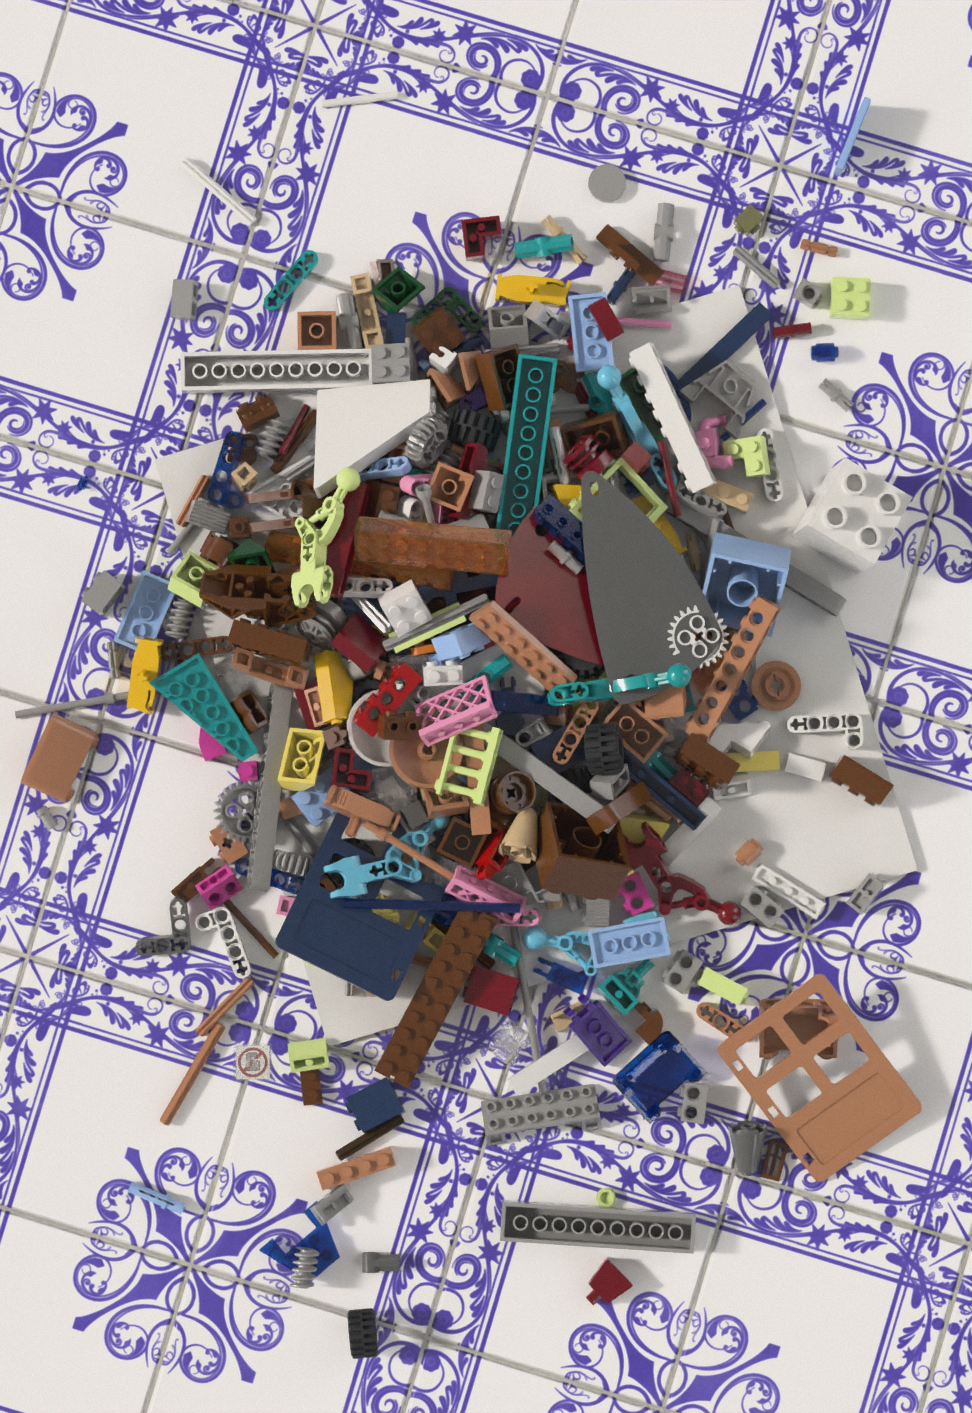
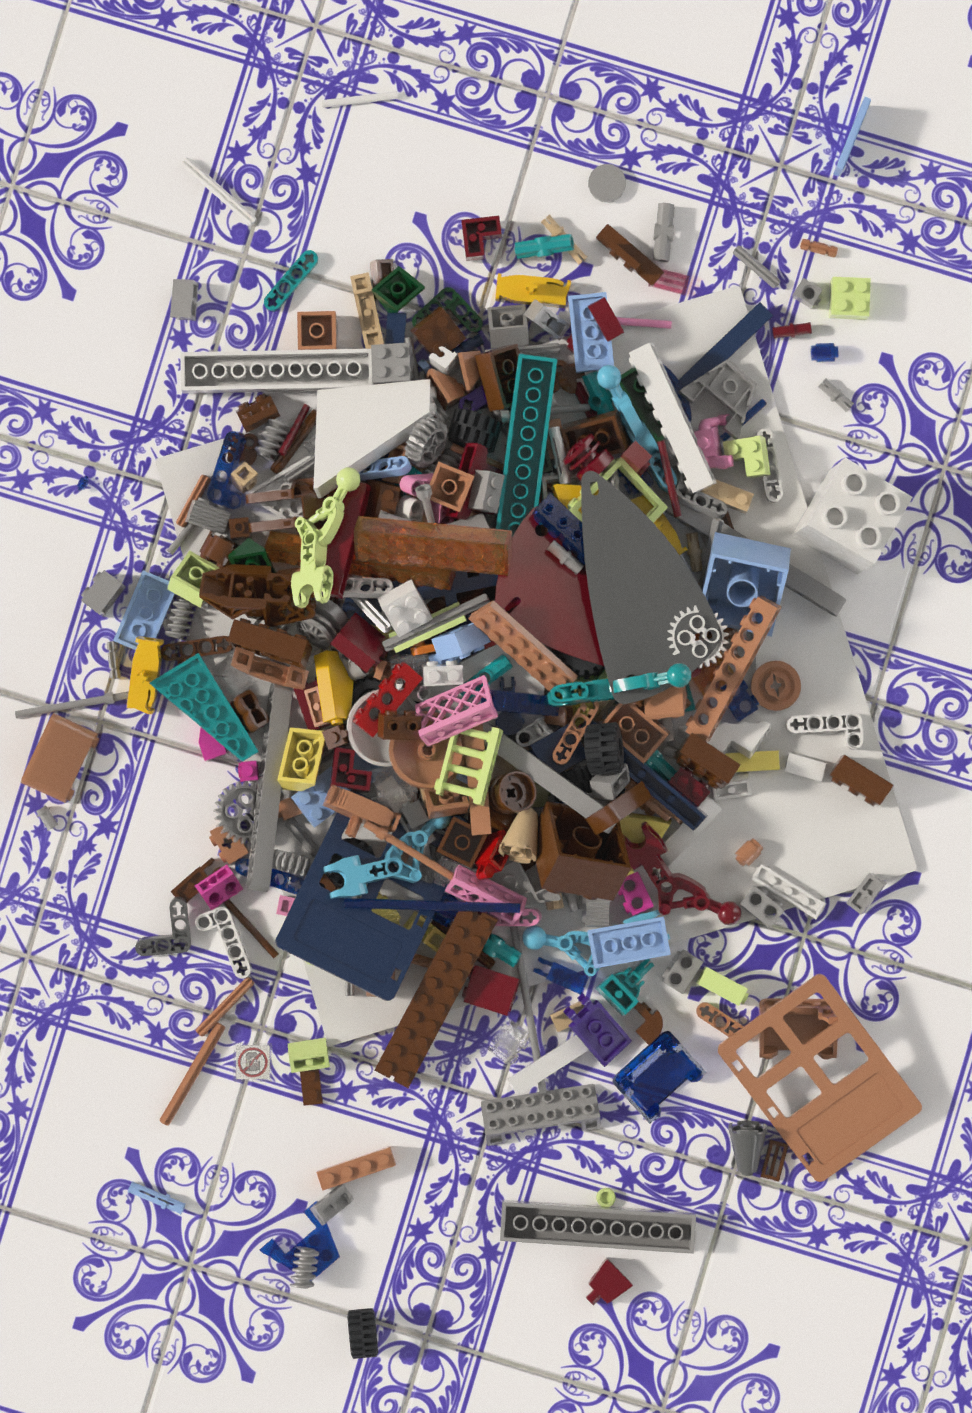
dark brown axle [335,1115,405,1161] -> none
light grey piece [336,292,362,349] -> none
dark blue brick [345,1077,406,1133] -> none
dark grey piece [362,1252,400,1273] -> none
dark blue pin [607,268,636,306] -> none
light grey hinge [631,284,672,315] -> none
light grey brick [677,1082,709,1124] -> none
olive brick [733,204,764,236] -> none

